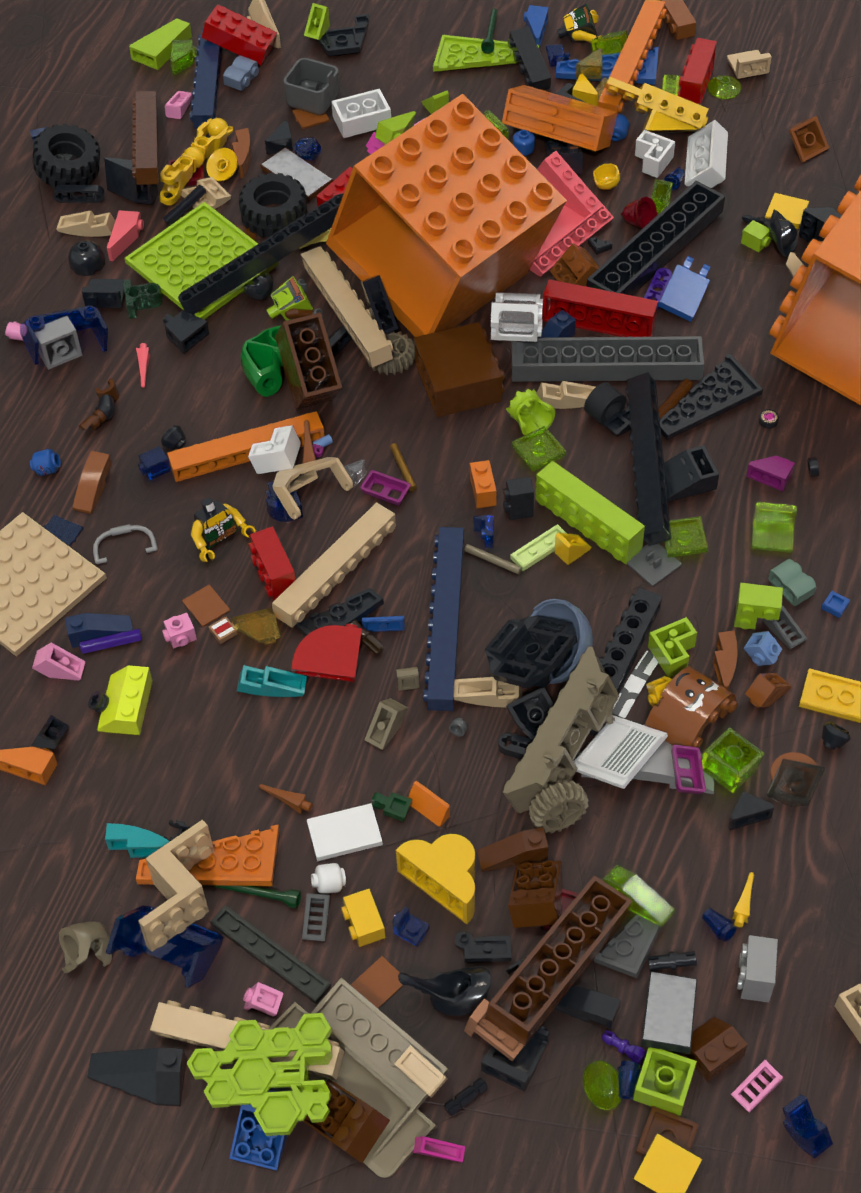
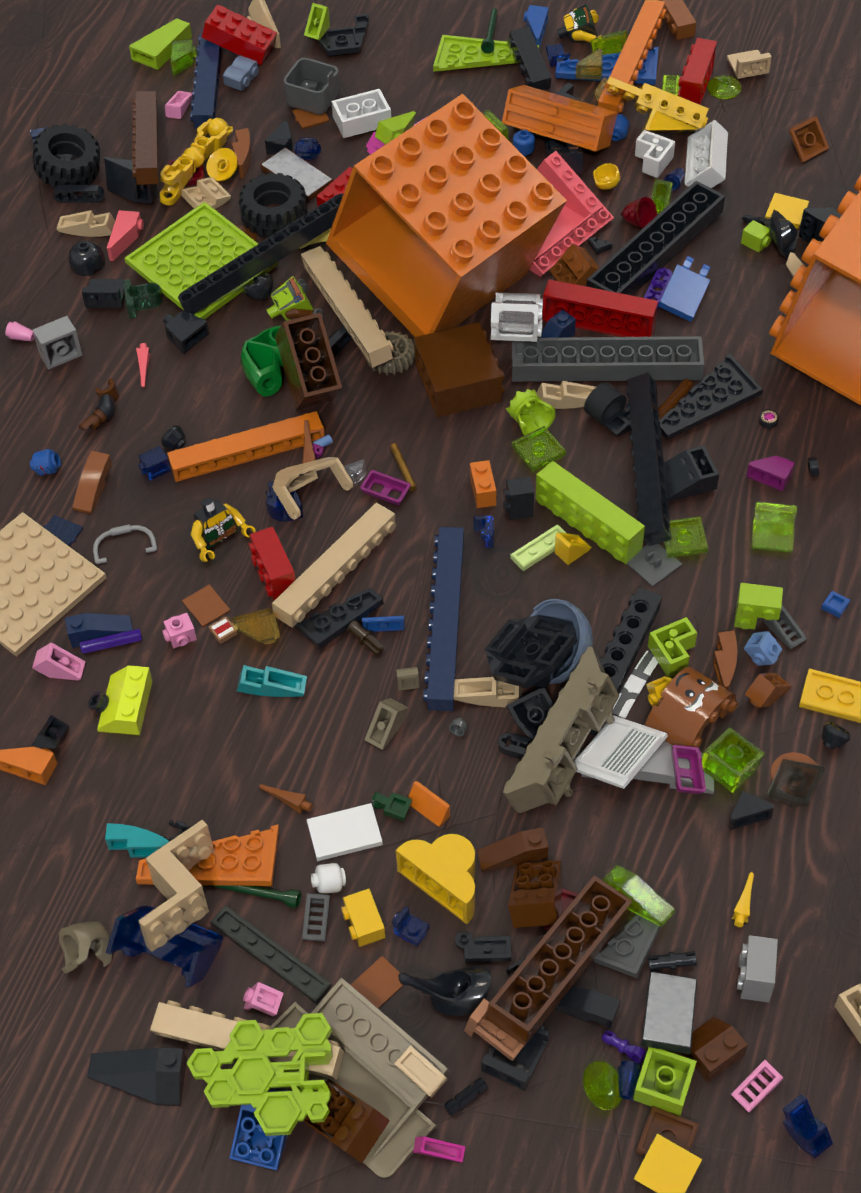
clear blue windscreen [20,306,108,365] -> none
black axle [163,185,206,226] -> none
white panel [248,425,301,474] -> none
red brick [291,624,362,682] -> none
black arch [361,275,399,334] -> none
lime slope [421,90,449,114] -> none
dark tan bar [464,544,522,575] -> none
dark tan gear [528,780,589,834] -> none
yellow slope [572,74,598,106] -> none
clear blue cone [702,908,737,942] -> none
sand green brick [768,559,816,606] -> none

